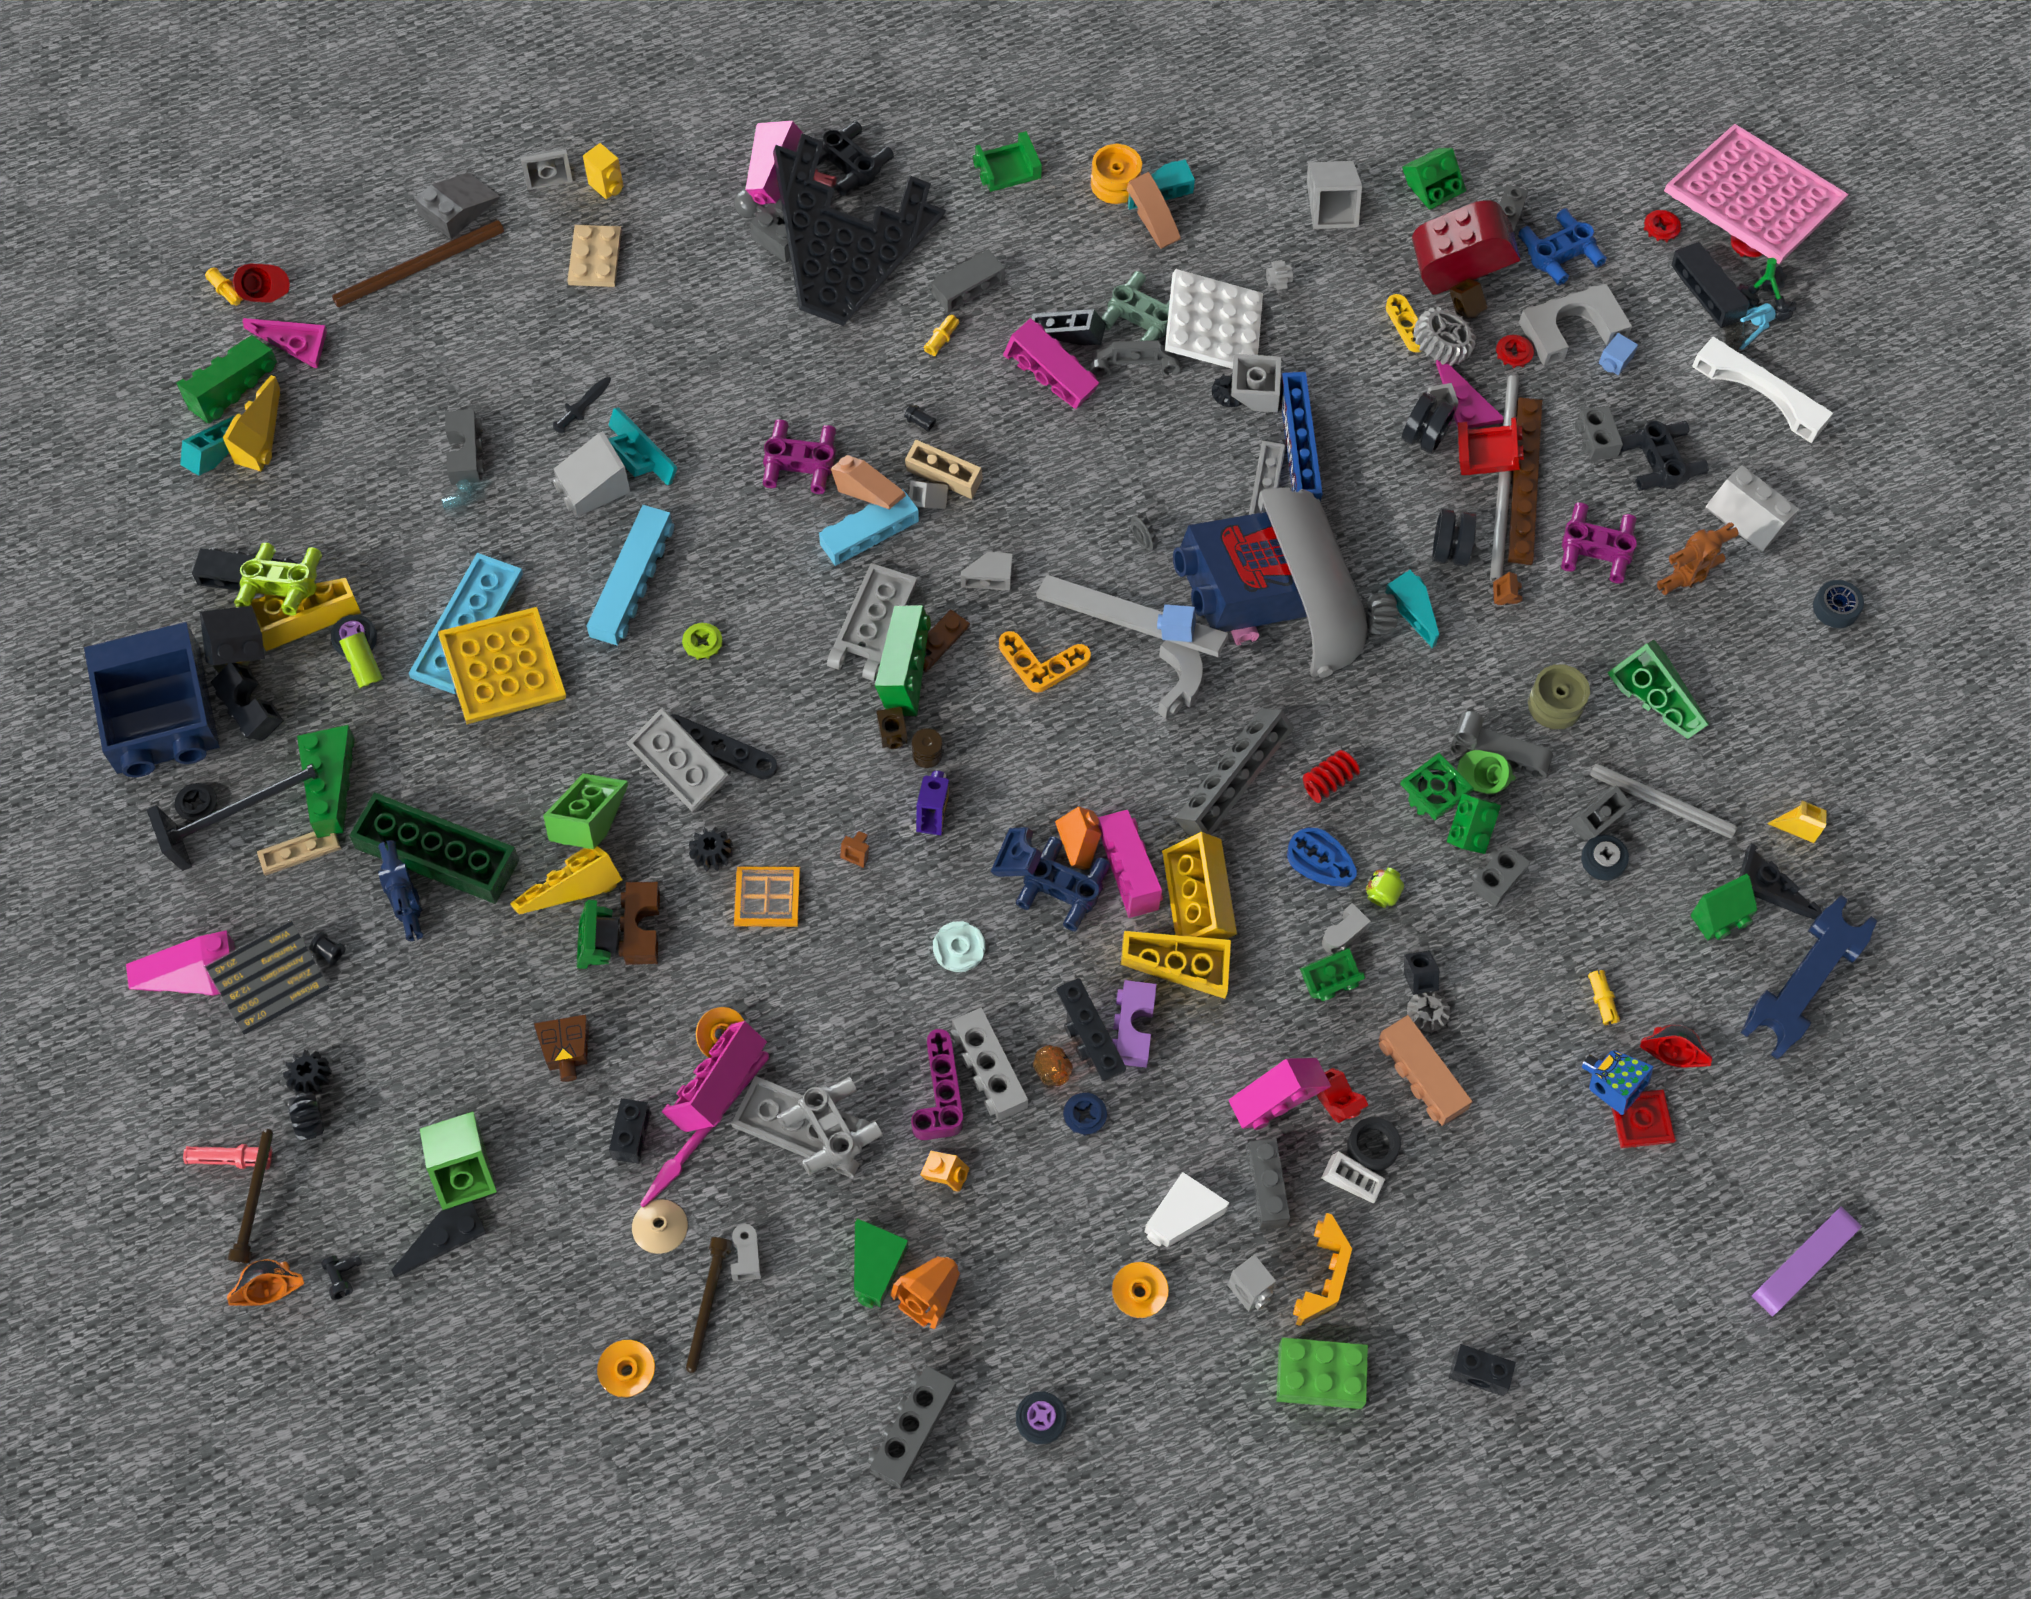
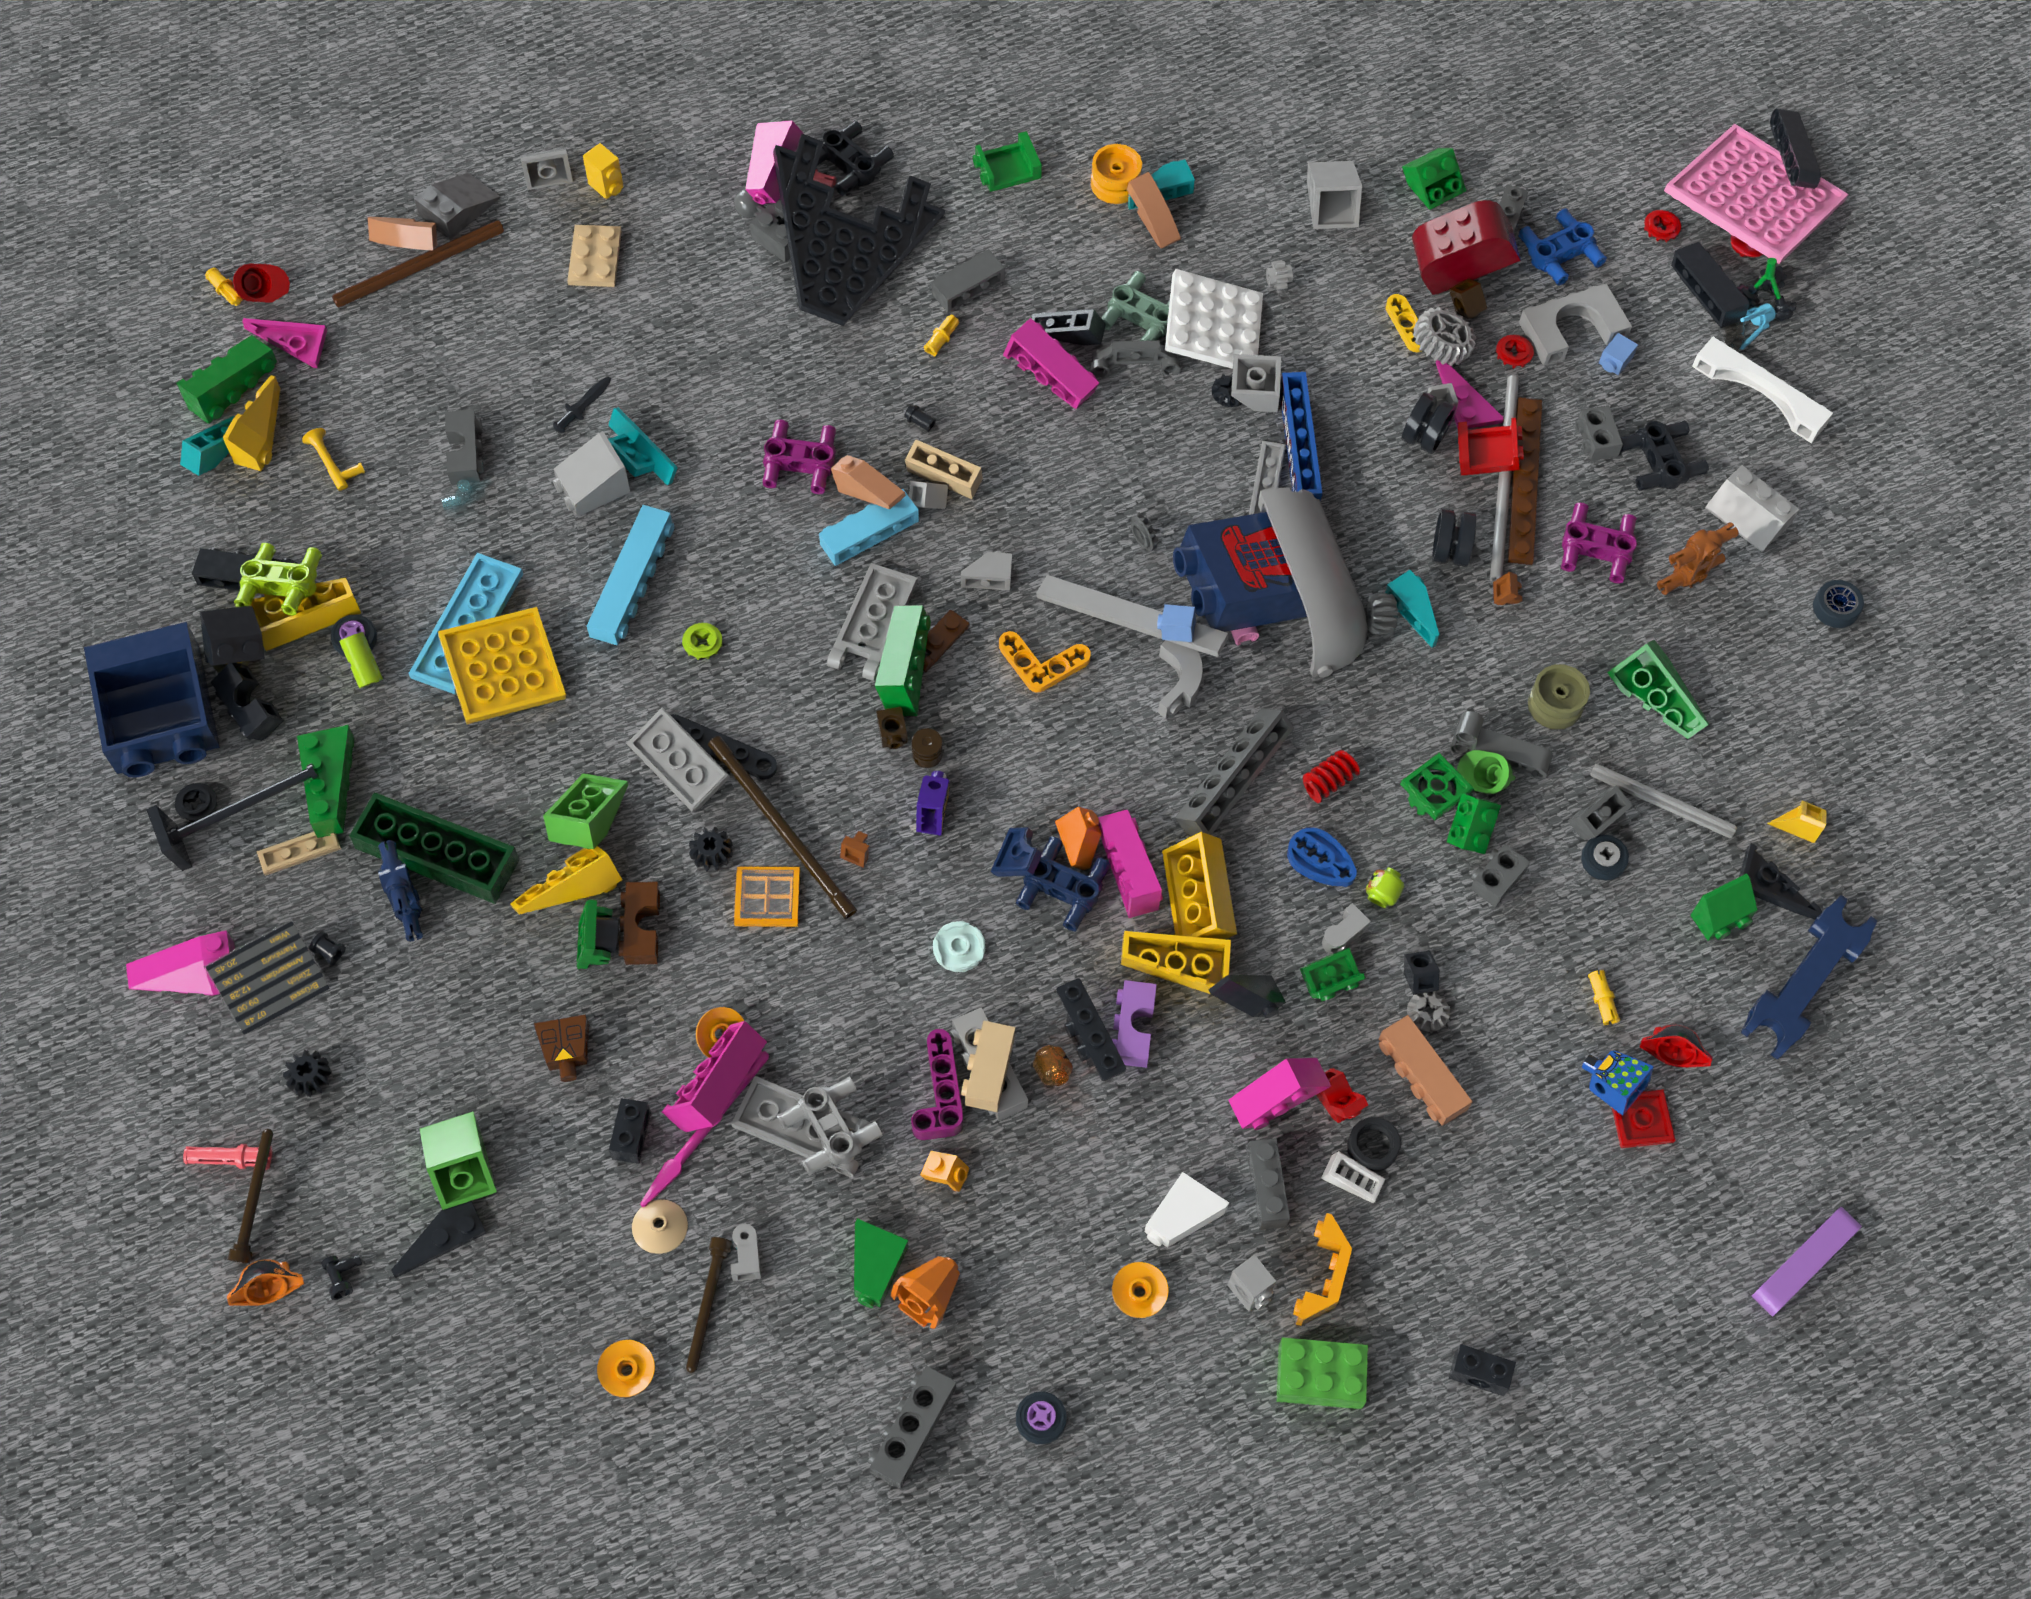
black gear [287,1092,324,1141] -> none
dark blue gear [1063,1093,1107,1136] -> none
none -> yellow piece [302,428,365,491]
none -> nougat slope [368,217,437,250]
none -> dark brown piece [708,736,857,920]
none -> tan brick [961,1020,1015,1112]
none -> black slope [1208,975,1286,1018]
none -> black beam [1770,108,1821,189]

